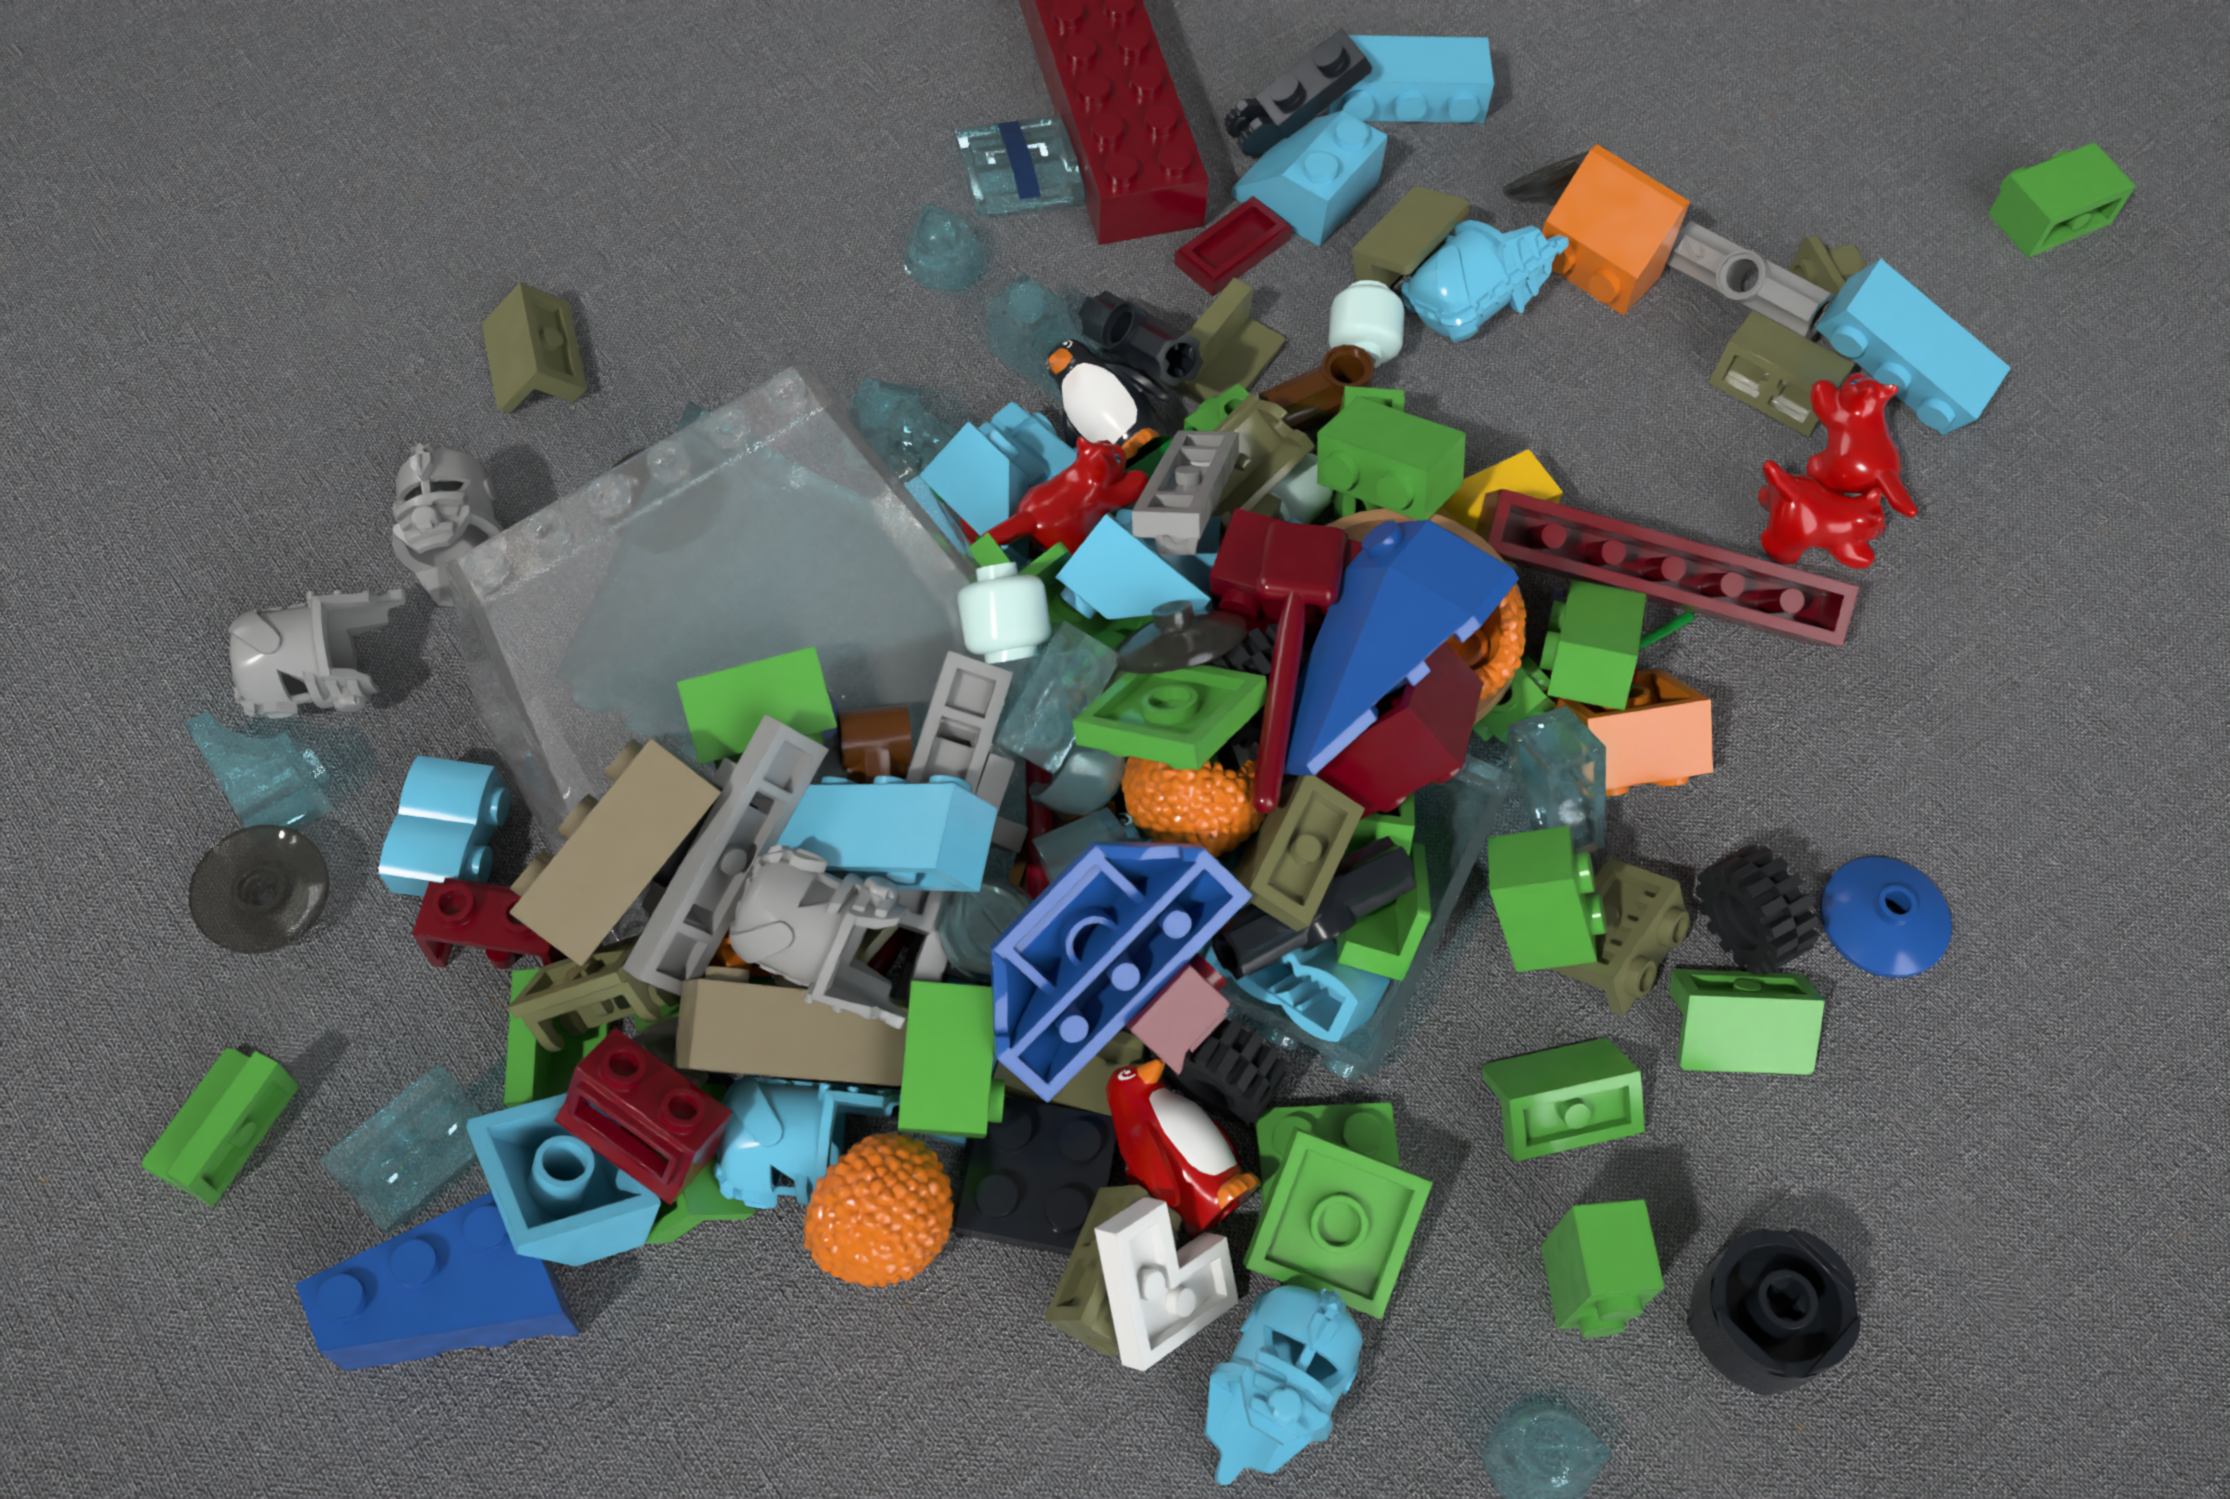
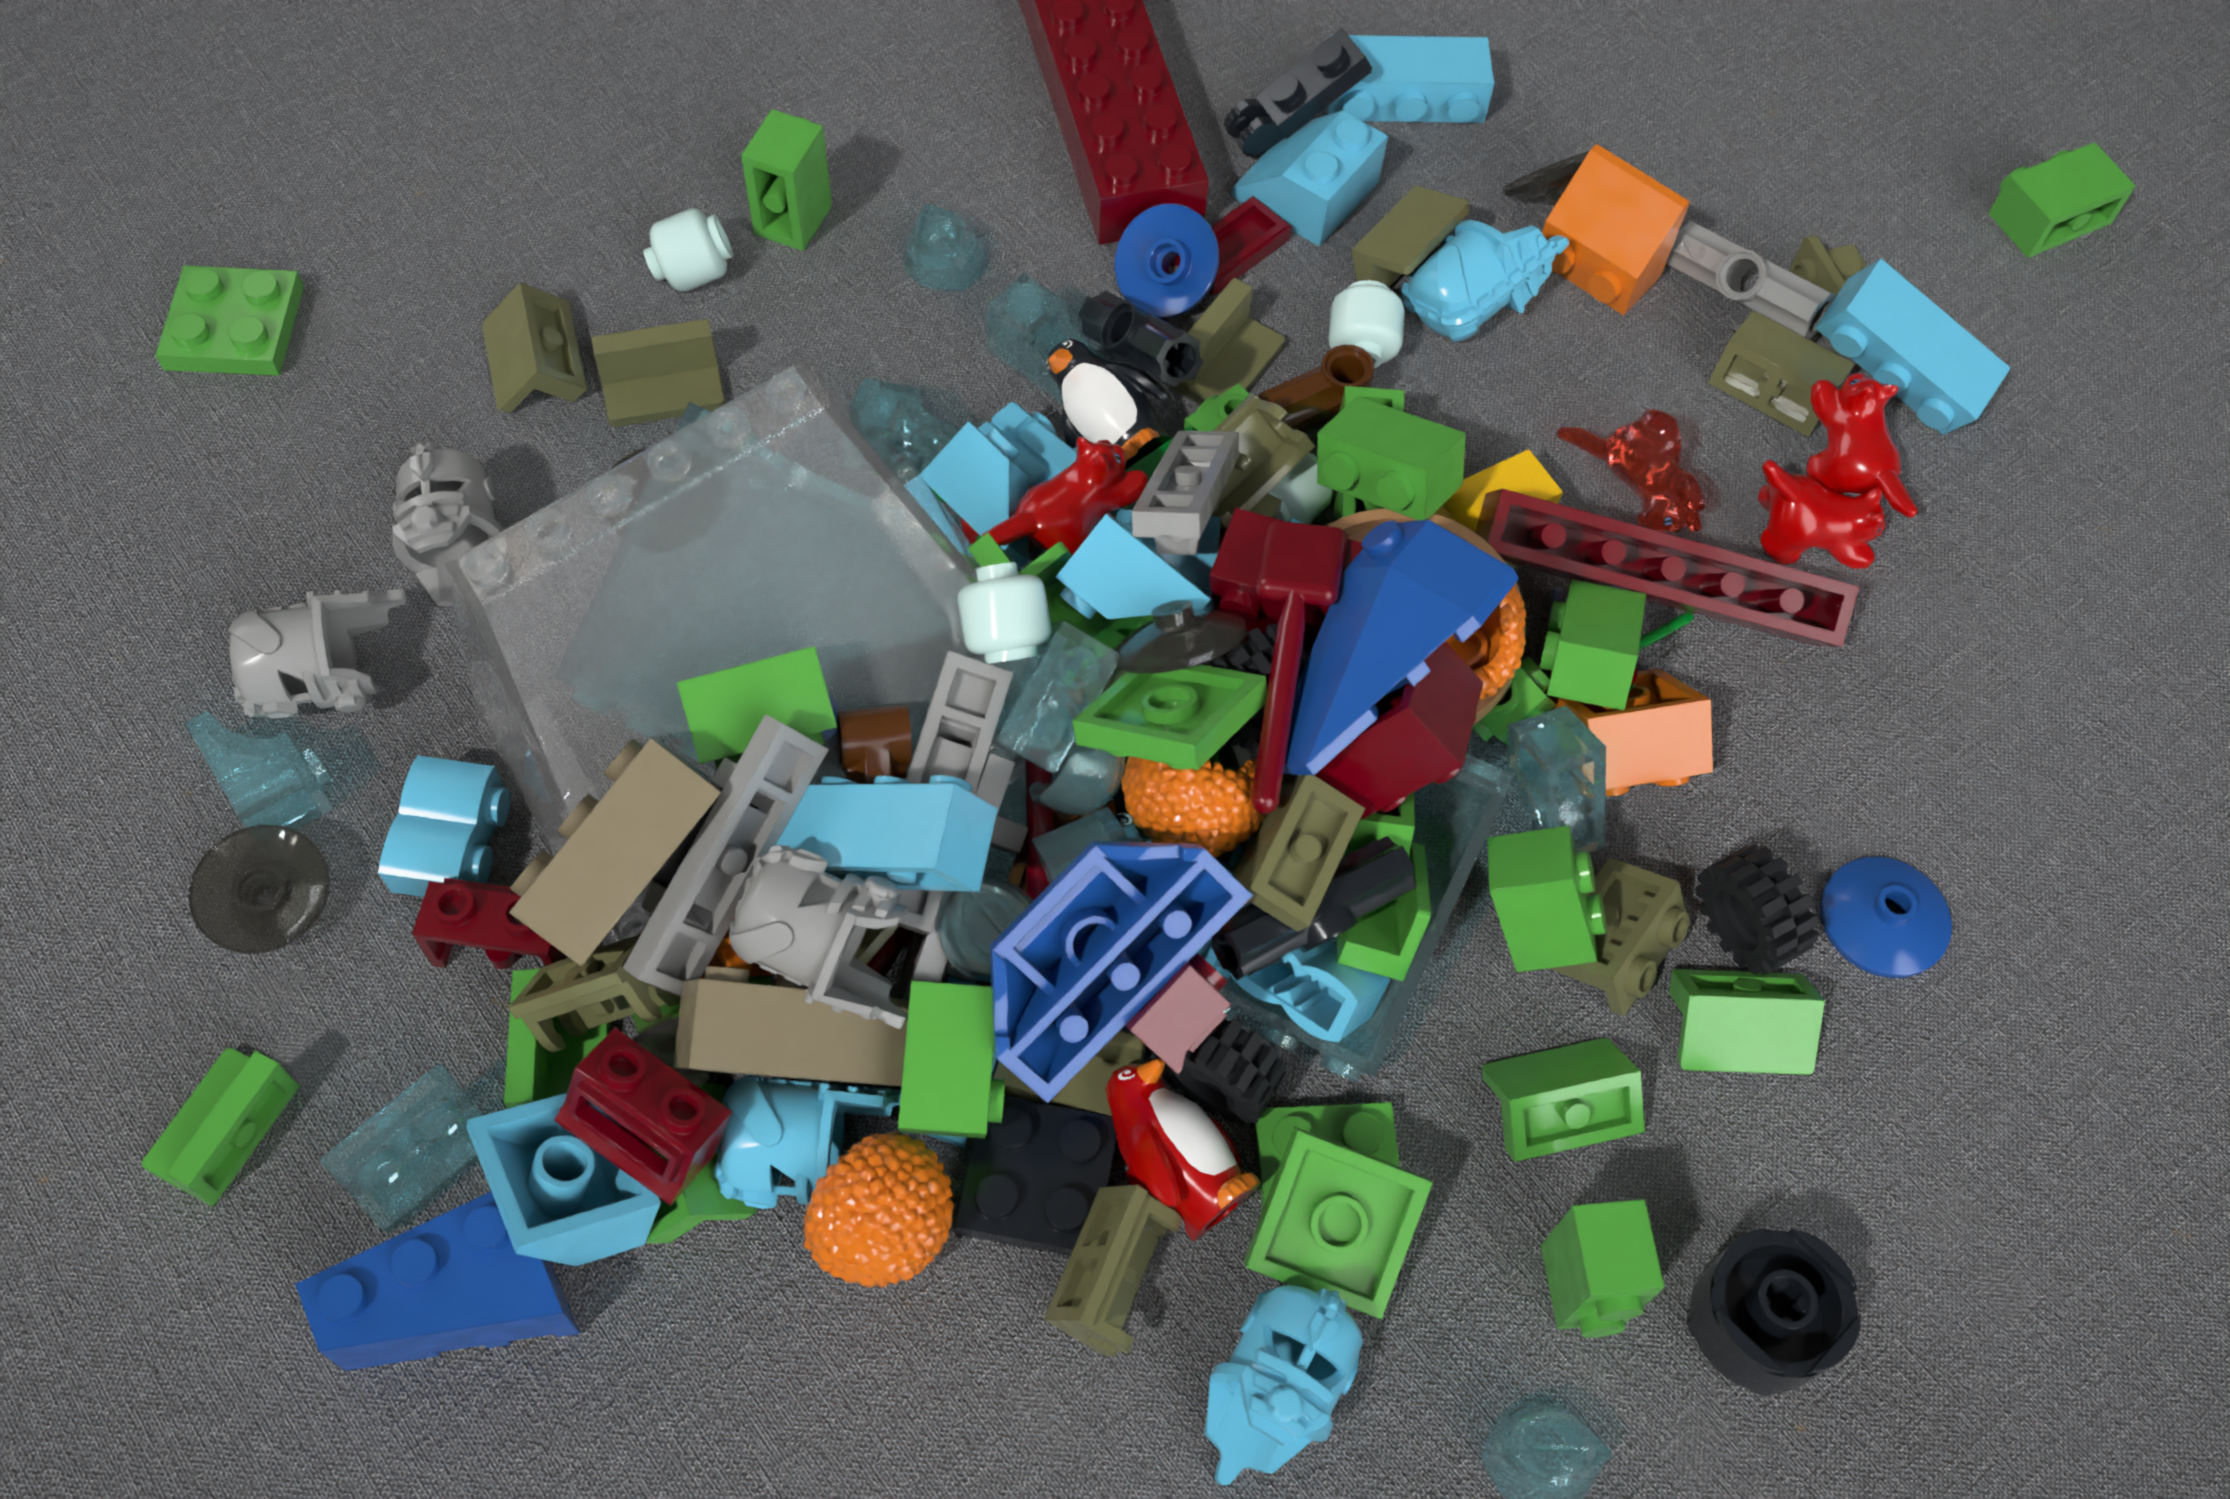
clear light blue slope [955,115,1085,216] -> none
white plate [1095,1197,1239,1372] -> none
none -> bright green plate [155,265,304,376]
none -> olive panel [591,318,725,427]
none -> light aqua head [644,208,733,292]
none -> bright green brick [741,109,832,251]
none -> blue dish [1115,204,1219,318]
none -> clear red animal [1556,409,1705,533]

